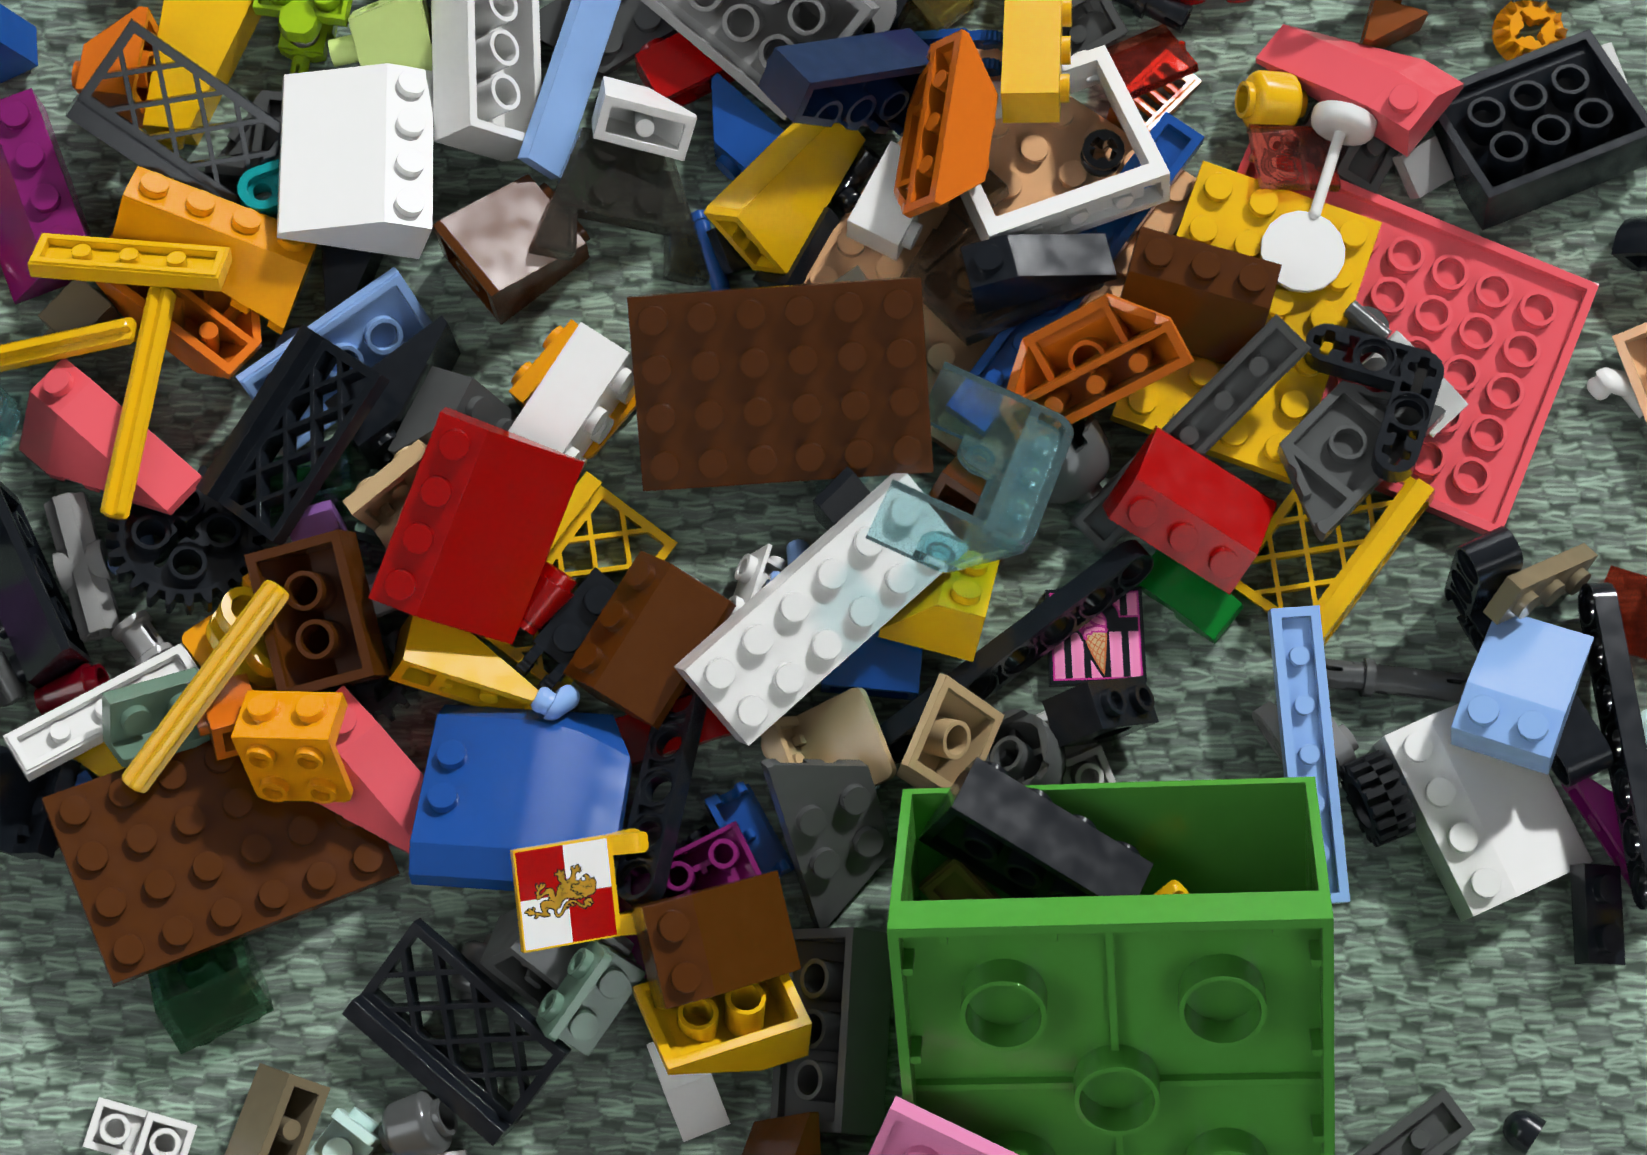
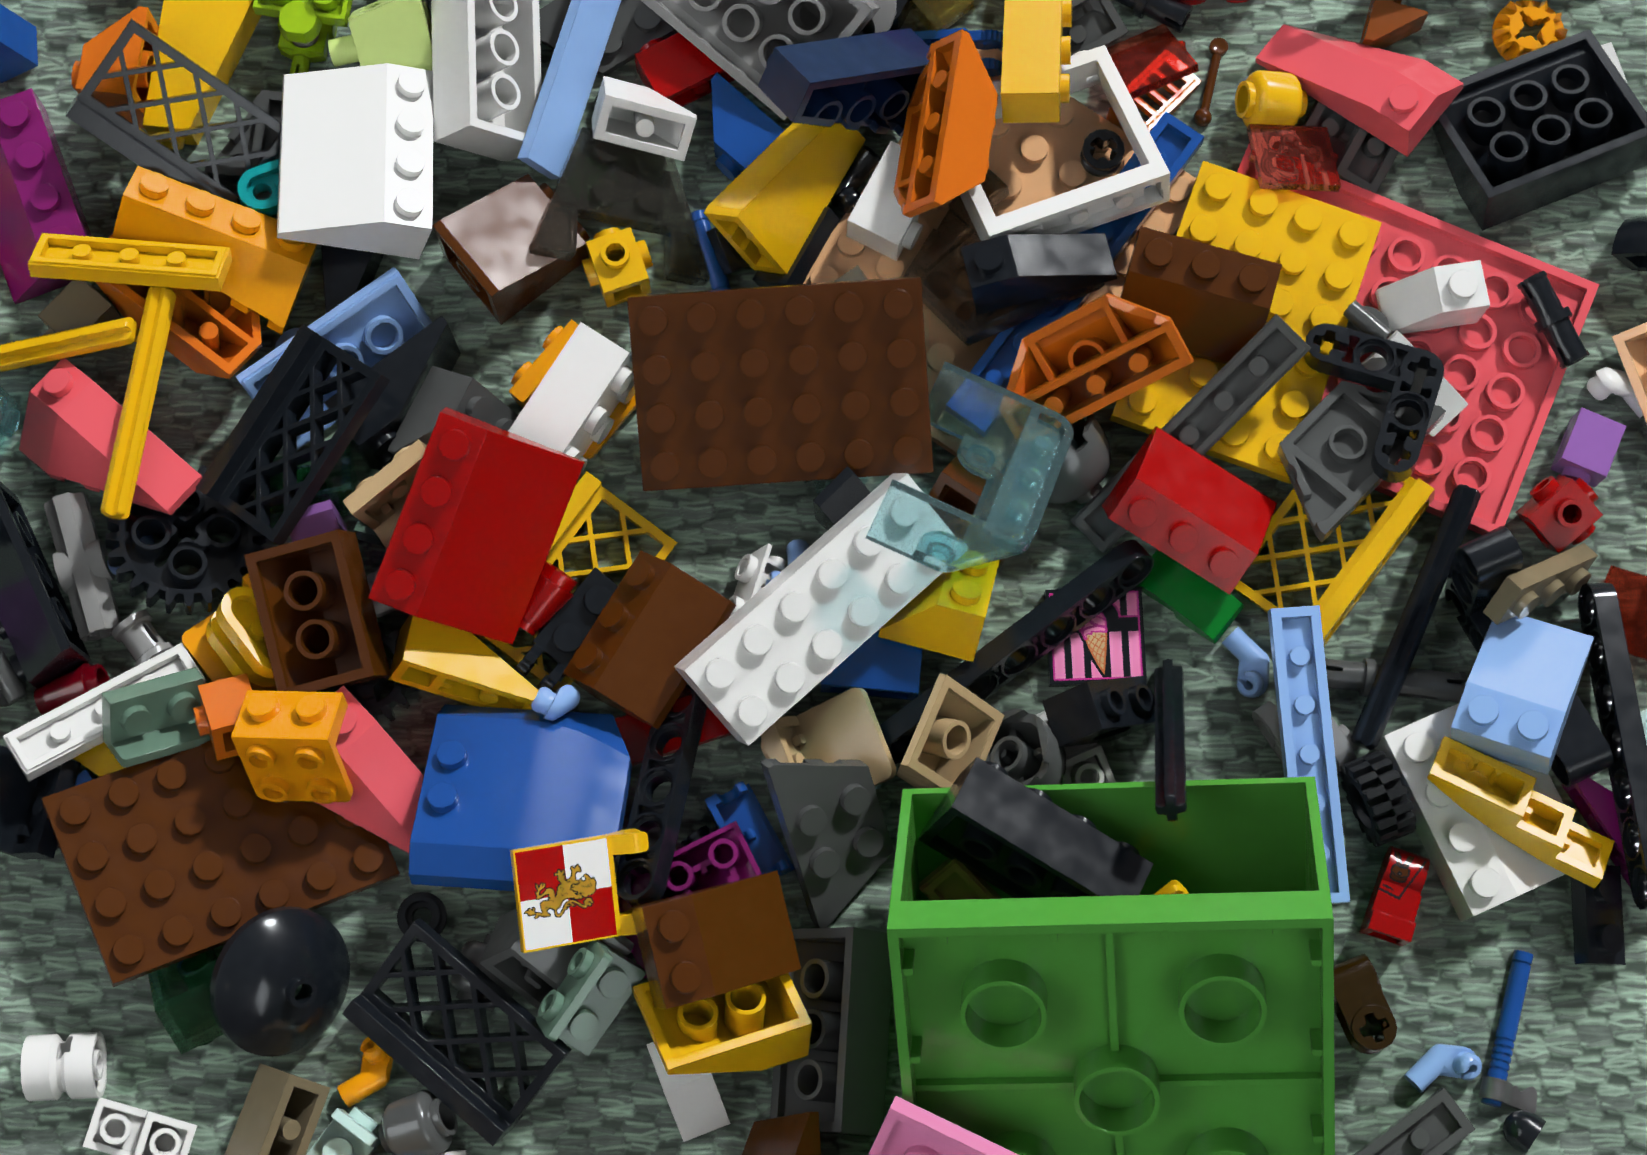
yellow axle [122,580,289,793] -> none
white piece [1260,100,1377,293] -> none
light grey tile [1392,136,1454,200] -> none
none -> white wheel [20,1032,107,1102]
none -> black dish [210,906,350,1057]
none -> light orange arm [337,1037,394,1108]
none -> black plate [397,892,447,942]
none -> yellow brick [581,227,653,308]
none -> black axle [1154,659,1187,822]
none -> reddish brown hinge [1194,38,1228,127]
none -> light blue arm [1222,626,1270,698]
none -> dark brown piece [1334,954,1397,1055]
none -> black axle [1351,484,1481,750]
none -> red leg [1359,846,1430,946]
none -> white slope [1375,260,1490,336]
none -> light blue arm [1404,1044,1482,1093]
none -> yellow slope [1427,736,1615,889]
none -> blue piece [1478,950,1537,1114]
none -> red brick [1515,474,1603,553]
none -> black pin [1517,271,1590,369]
none -> medium lavender brick [1550,407,1626,488]

